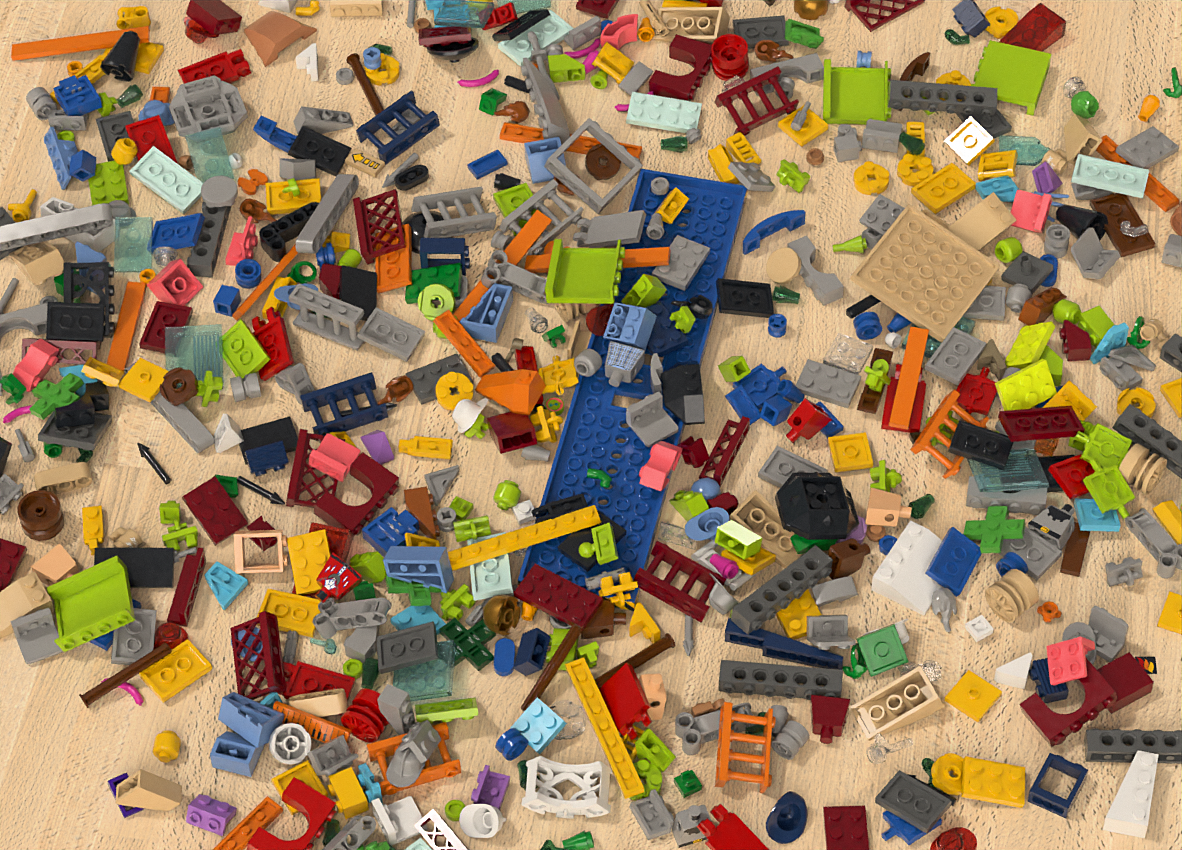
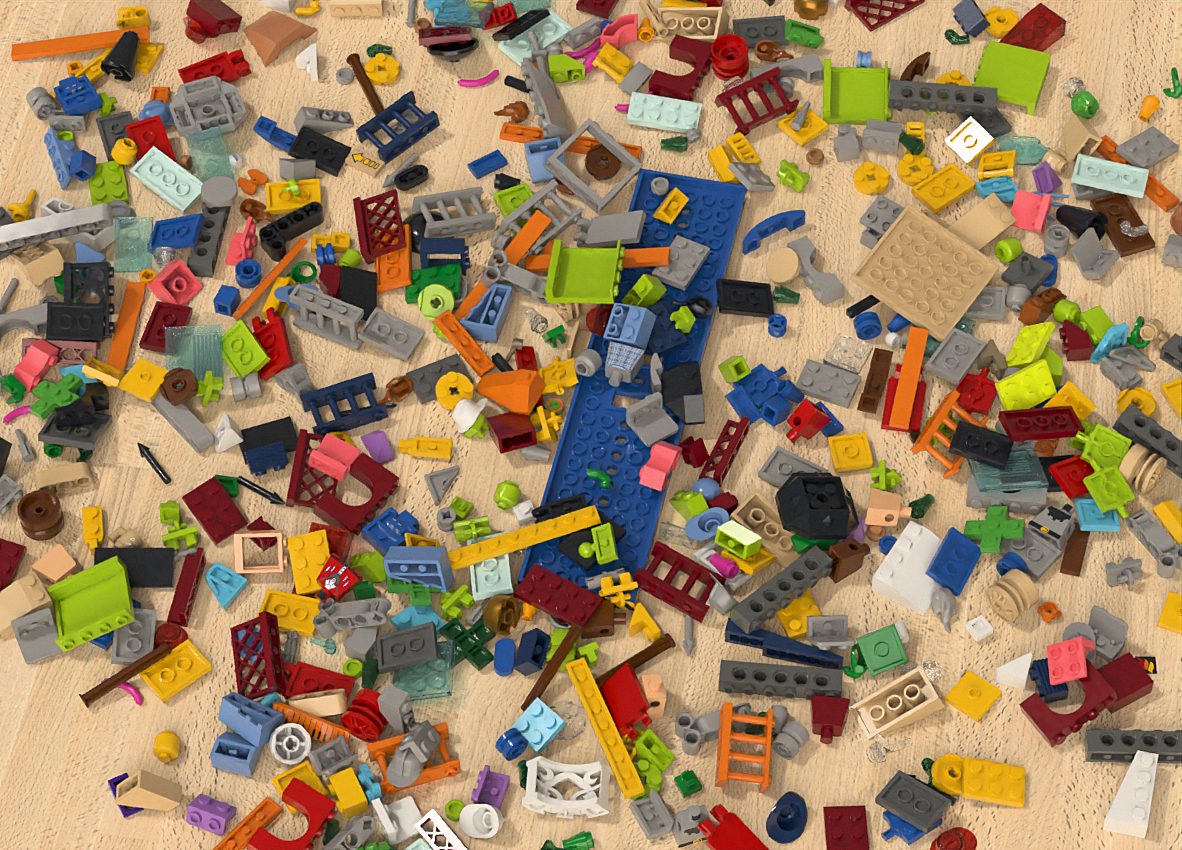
clear green cone [116,84,143,108] -> none
light grey beam [295,174,359,254] -> none
medium blue wheel [363,47,382,70] -> none
dark orange slope [404,486,440,540] -> none
lime plate [415,697,478,724] -> none
green bracket [479,88,507,116] -> none
lime cone [590,69,608,89] -> none
light grey cone [646,213,665,240] -> none
medium nougat plate [691,698,725,718] -> none
light grey slope [812,576,858,607] -> none
lime cone [833,235,867,253] -> none
lime hips [864,359,891,393] -> none
dark blue window [1028,753,1088,819] -> none

